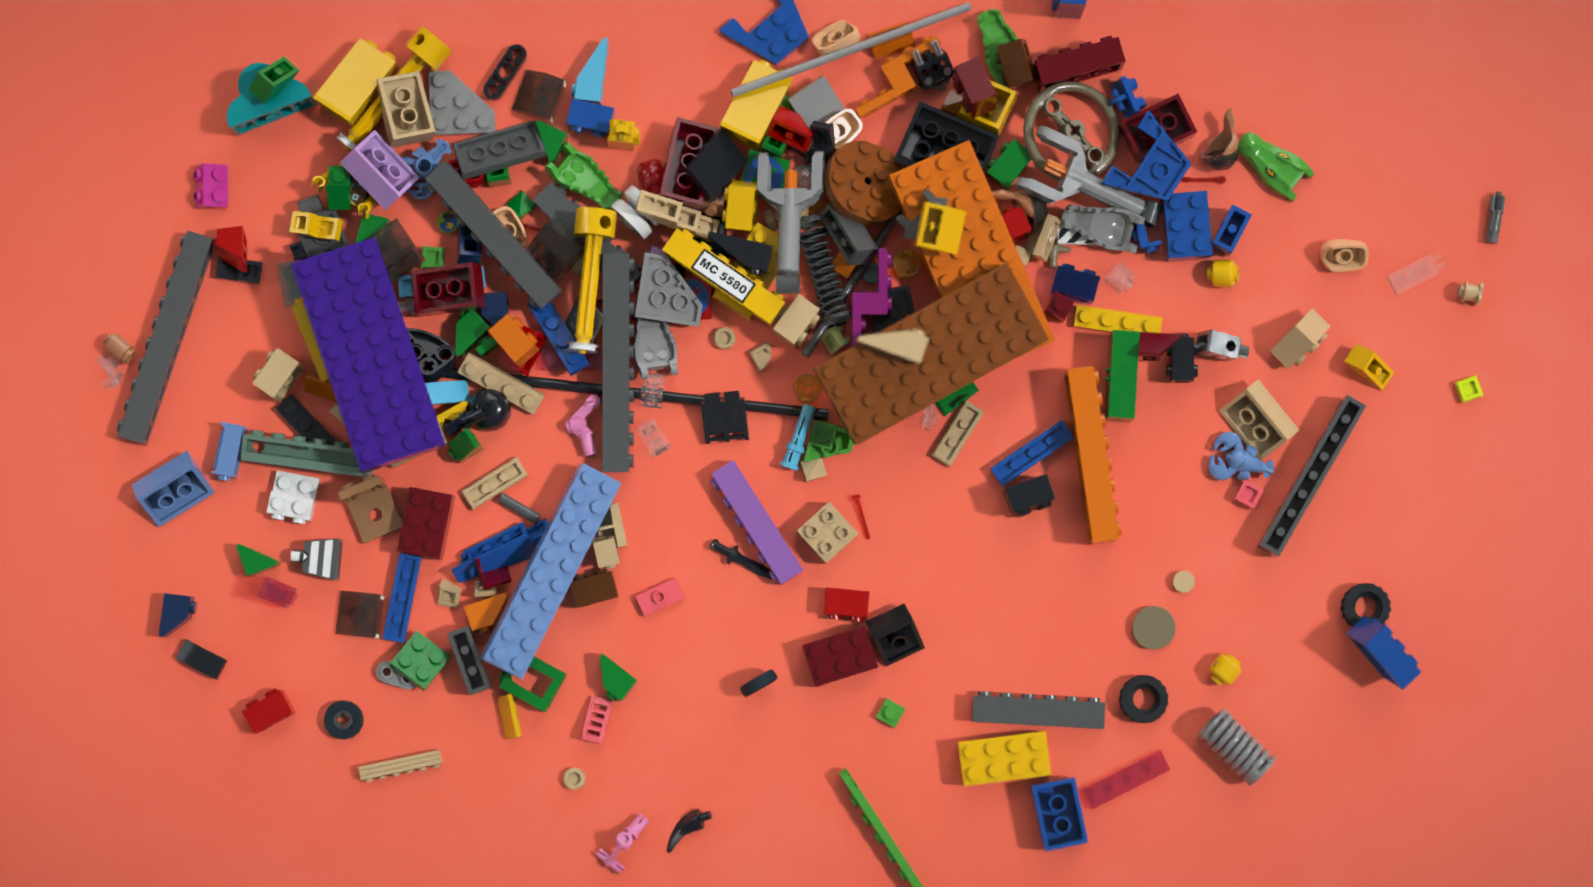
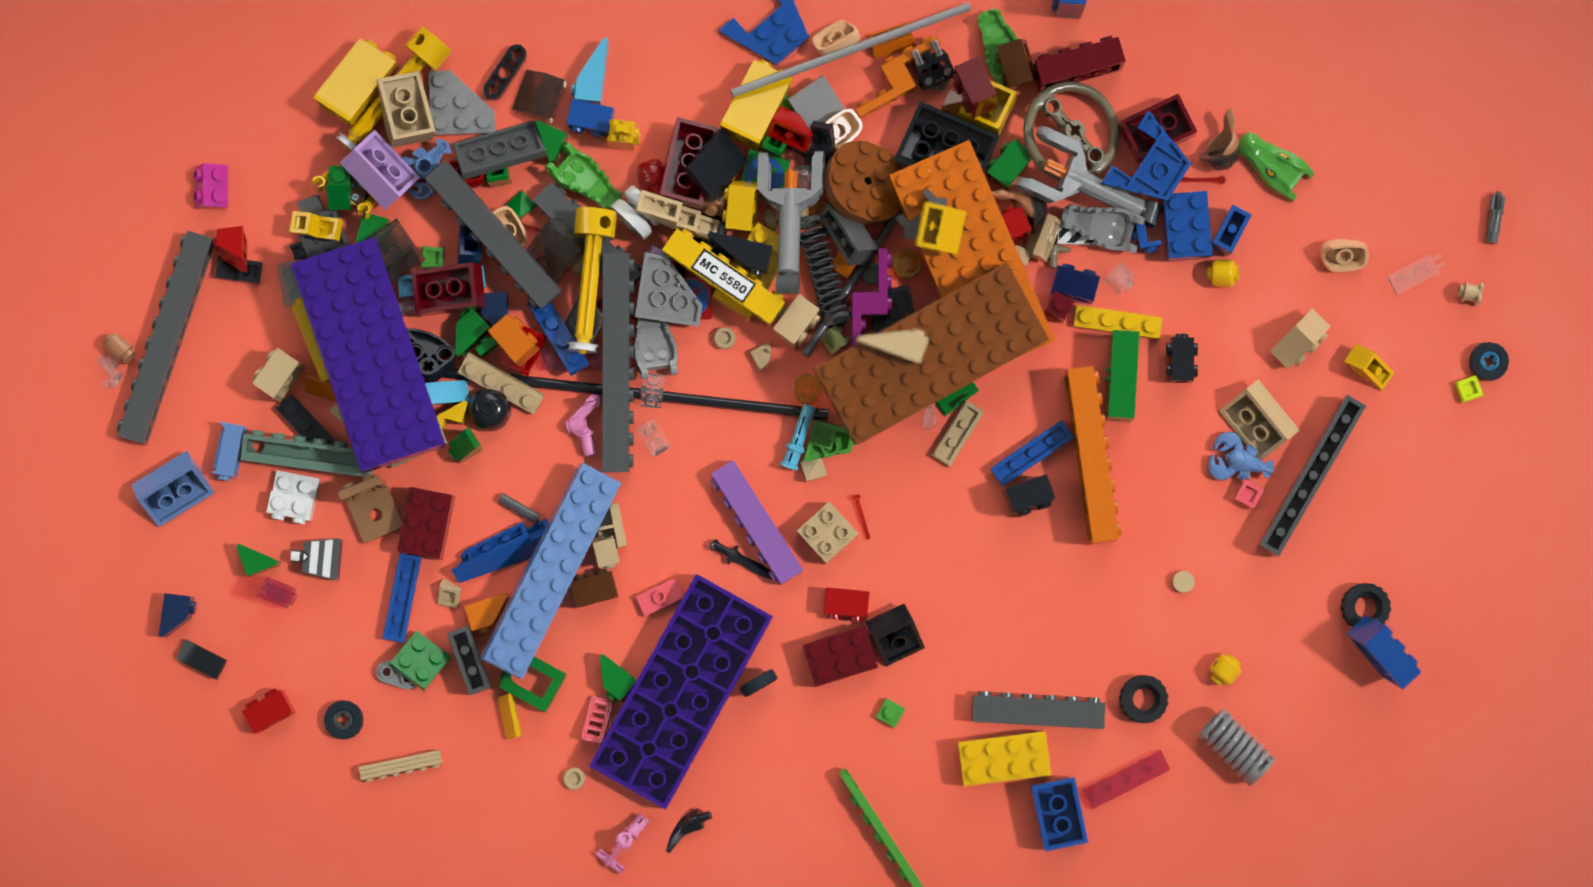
teal brick [227,63,318,136] -> none
green slope [248,56,300,104] -> none
clear smoke slope [335,590,384,639] -> none
tile [437,212,459,234] -> none
black pin [444,405,488,436] -> none
tan tile [461,457,529,510] -> none
tan slope [474,580,497,599] -> none
dark red bracket [475,558,512,590] -> none
black plate [701,390,749,444] -> none
blue hips [1109,76,1147,118] -> none
dark tan tile [1132,606,1176,650] -> none
dark red slope [1138,332,1184,361] -> none
torso [1196,329,1250,361] -> none
none -> dark purple brick [589,574,773,809]
none -> black bush [1469,342,1509,381]

